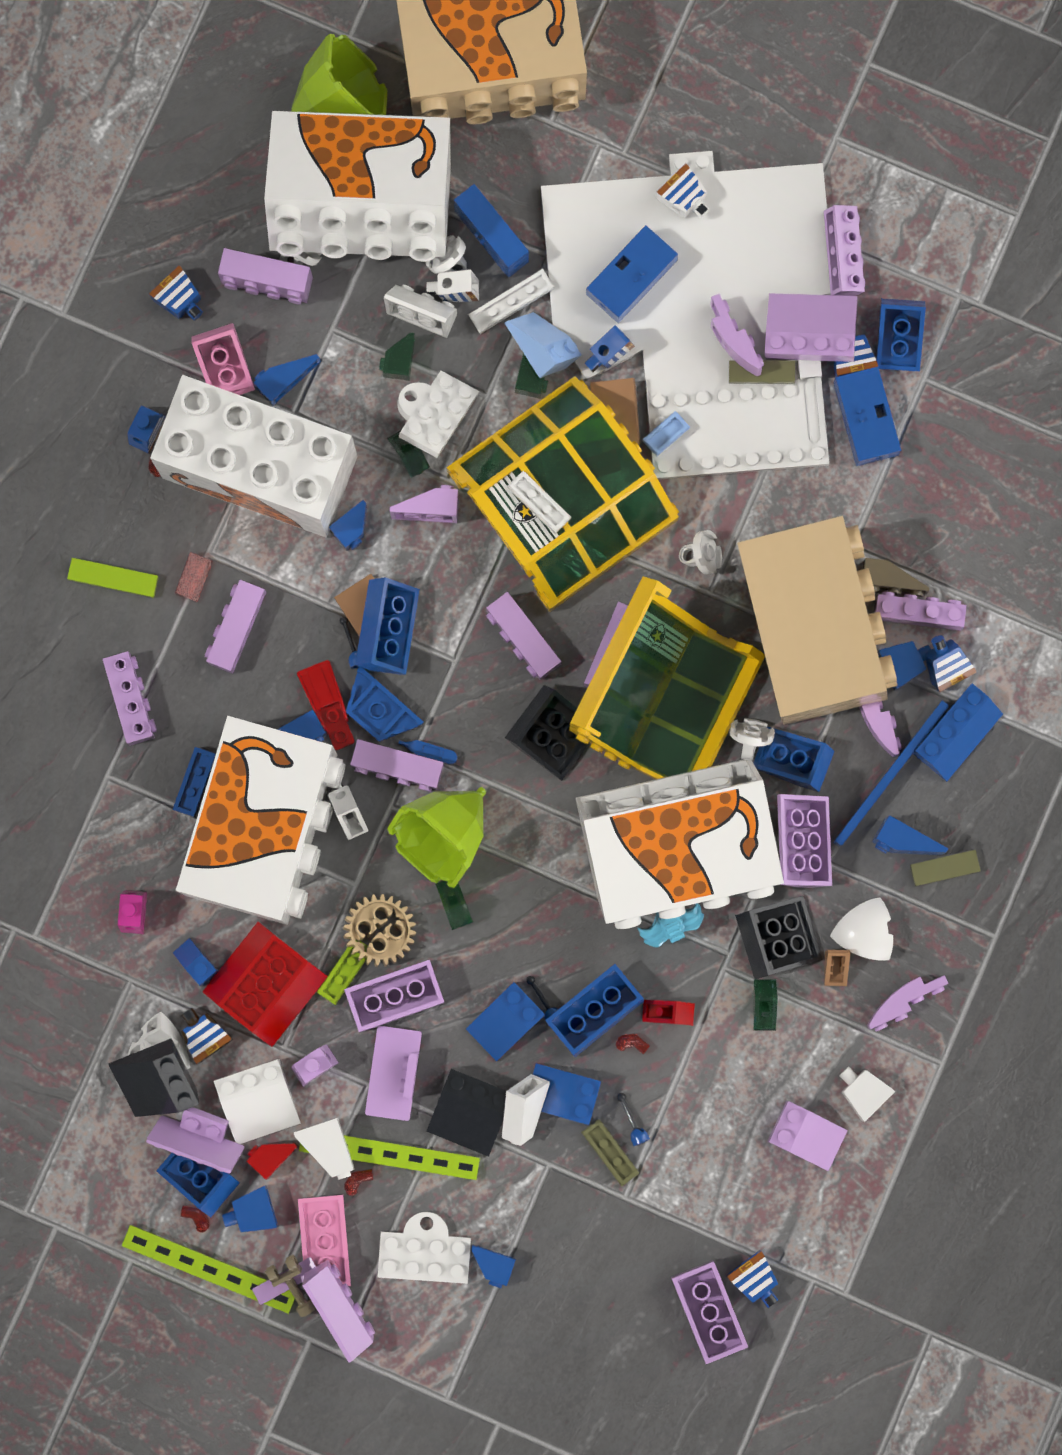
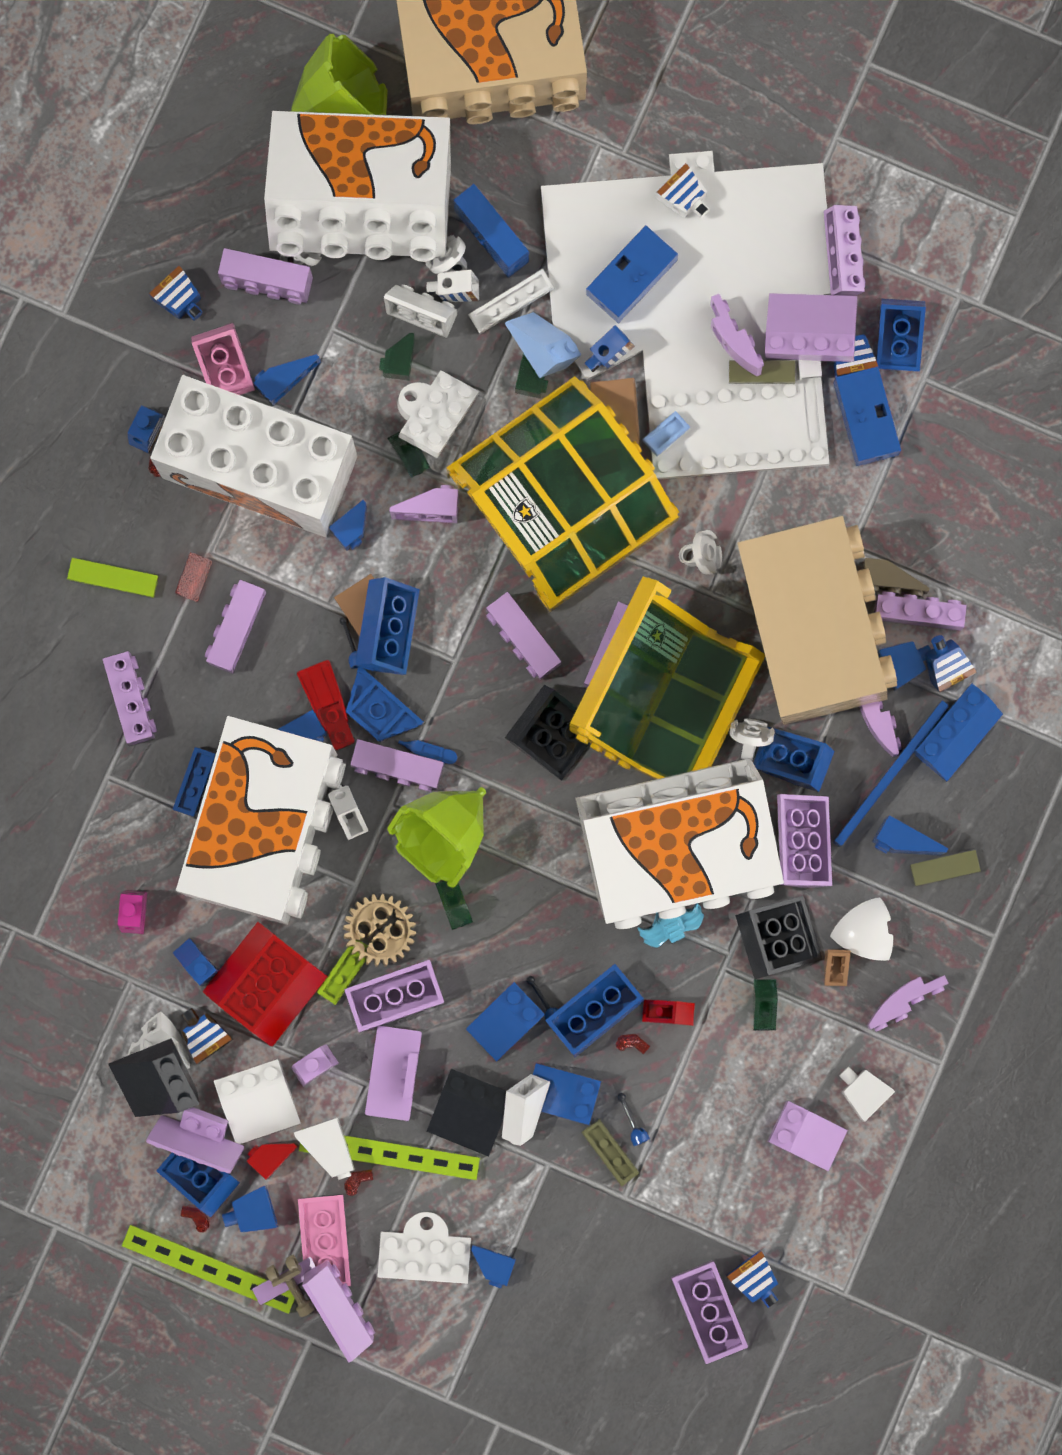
white tile [507,471,571,534] -> none

